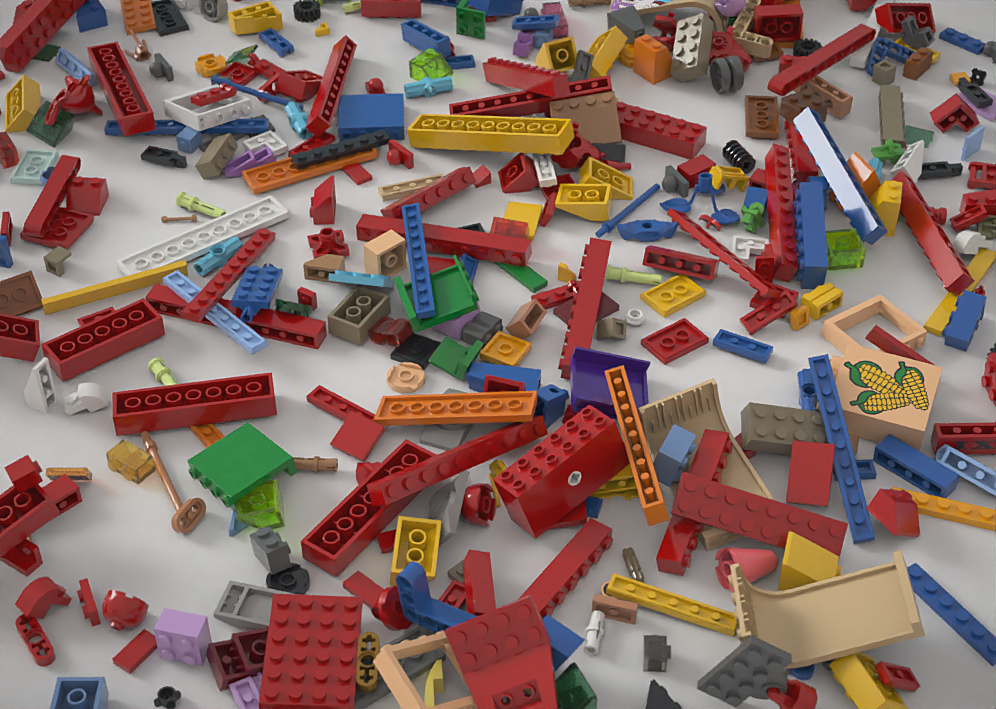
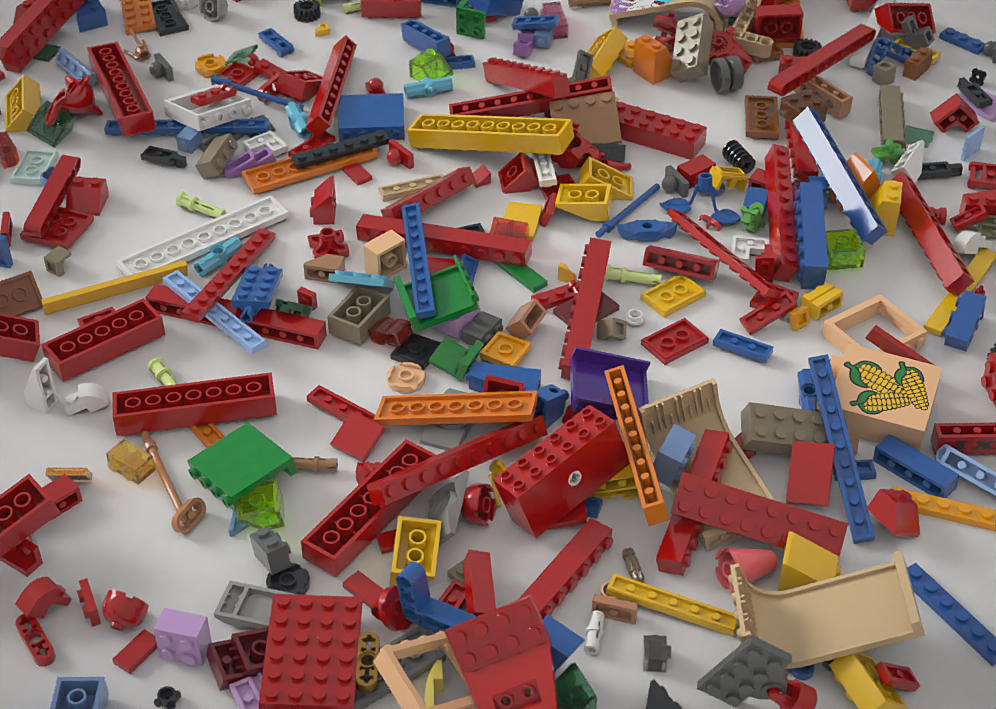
red brick [4,455,43,494] -> none
medium nougat hinge [161,215,197,223] -> none
yellow wedge [228,0,283,35] -> none
yellow slope [535,36,577,72] -> none
dark grey slope [607,5,645,43] -> none
light orange tile [949,72,971,87] -> none

